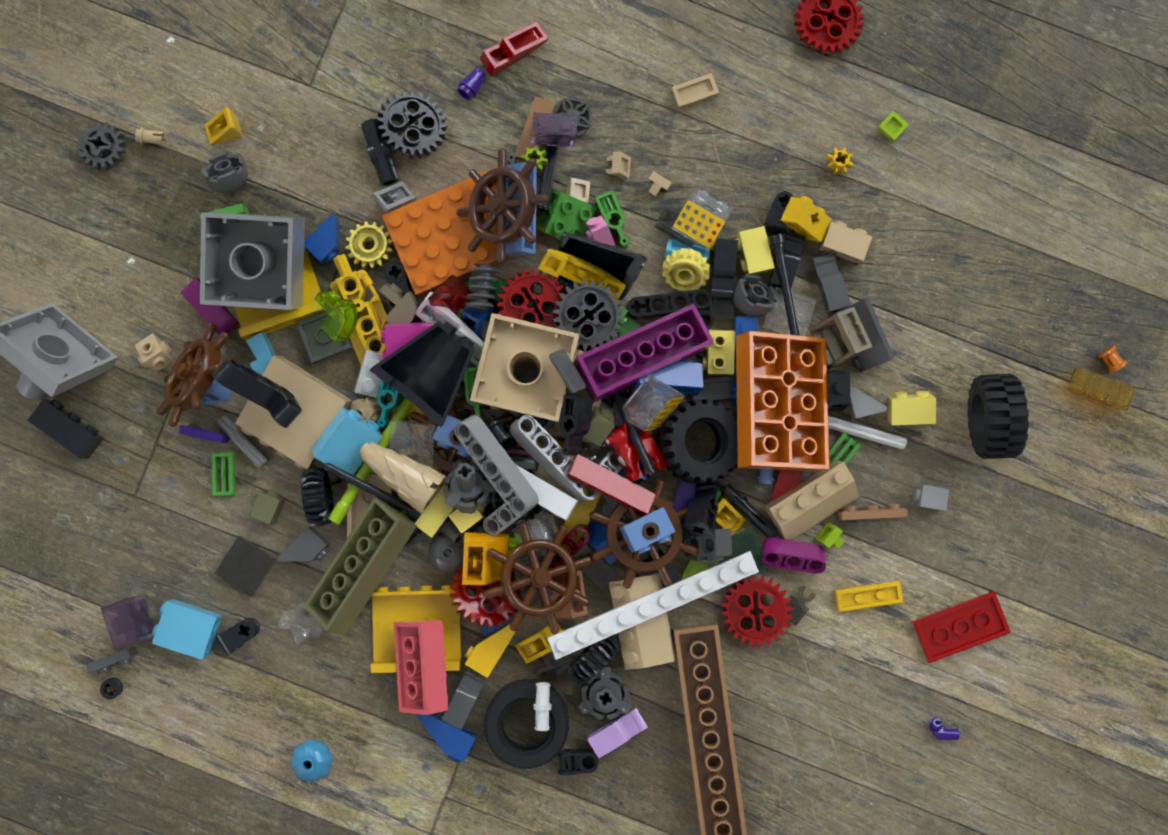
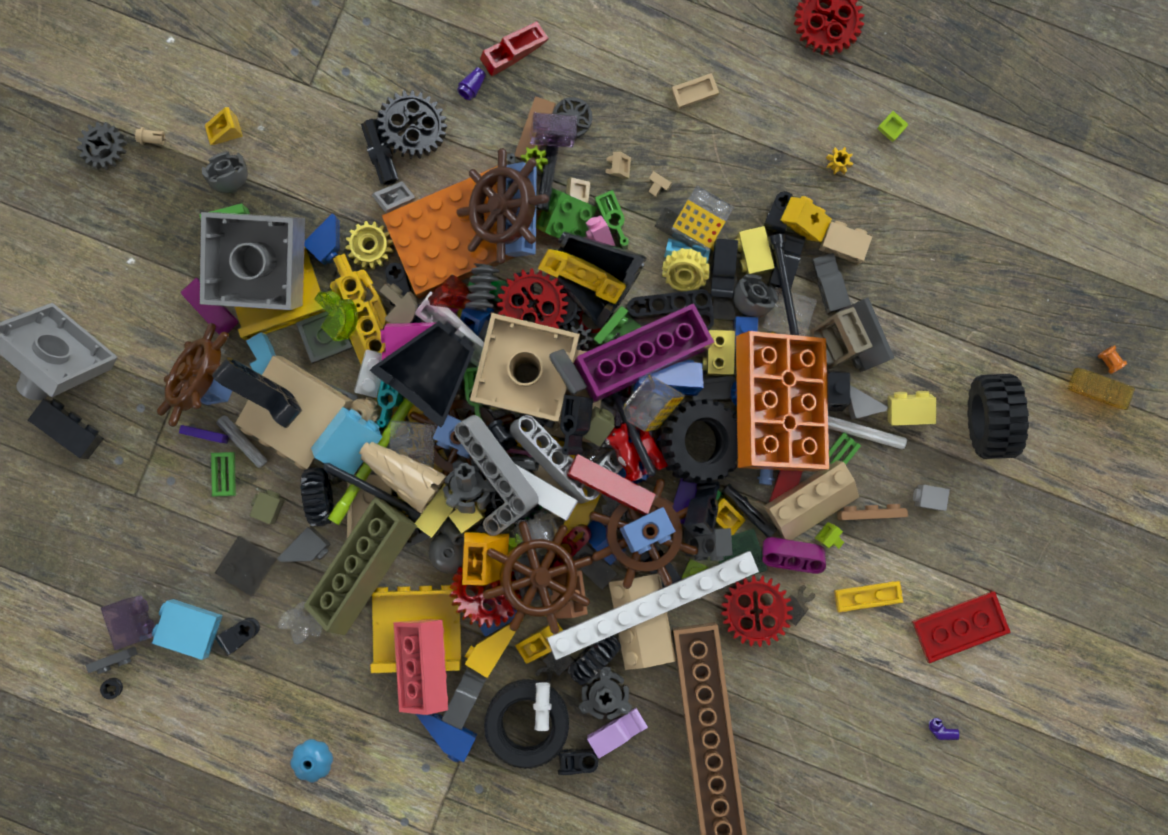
tan brick [135,333,173,373] -> none
dark grey gear [552,279,624,351] -> none

